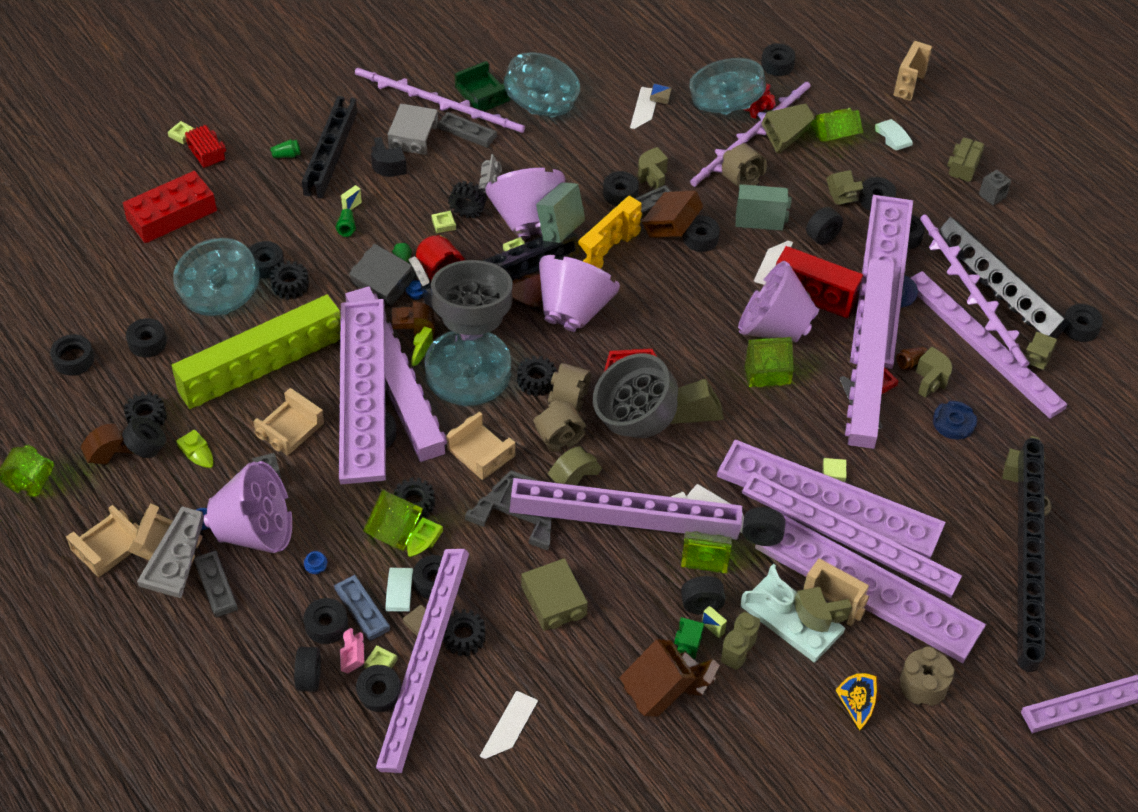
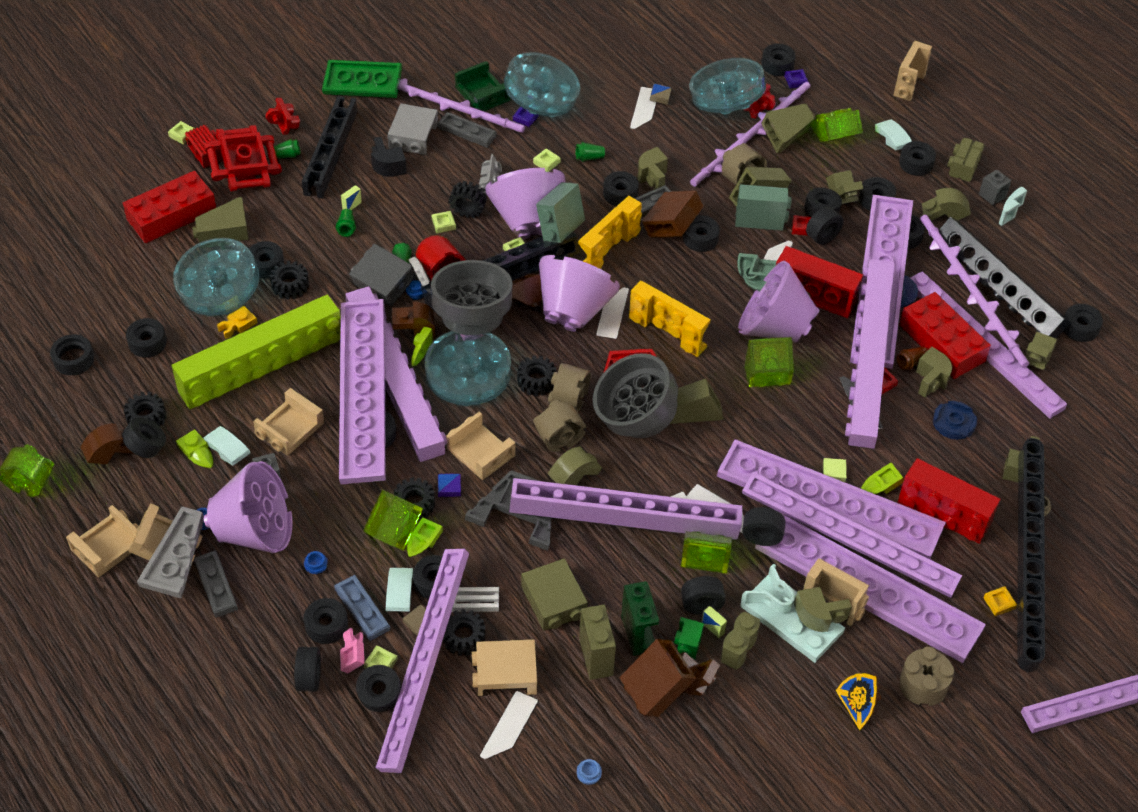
none -> olive slope [192,197,249,246]
none -> light aqua slope [203,426,250,465]
none -> red brick [204,125,282,192]
none -> yellow plate [217,306,257,339]
none -> red hips [265,98,300,135]
none -> green tile [322,60,402,98]
none -> dark purple tile [438,474,461,497]
none -> white tile [451,587,499,612]
none -> tan panel [472,640,537,696]
none -> dark purple tile [513,105,539,127]
none -> yellowish green tile [533,149,561,172]
none -> green cone [575,142,605,162]
none -> medium blue plate [577,759,602,785]
none -> olive brick [579,604,616,680]
none -> white sticker [596,288,629,339]
none -> dark green panel [621,581,659,656]
none -> yellow piece [629,280,711,357]
none -> olive slope [729,167,791,208]
none -> sand green brick [737,253,776,292]
none -> dark purple tile [784,69,808,89]
none -> red tile [792,215,811,236]
none -> black tyre [804,187,842,217]
none -> lime plate [861,463,904,494]
none -> red brick [897,458,1000,544]
none -> black tyre [899,141,936,176]
none -> red brick [899,292,991,379]
none -> olive brick [922,188,971,221]
none -> yellow tile [983,586,1017,616]
none -> light aqua slope [999,186,1027,226]

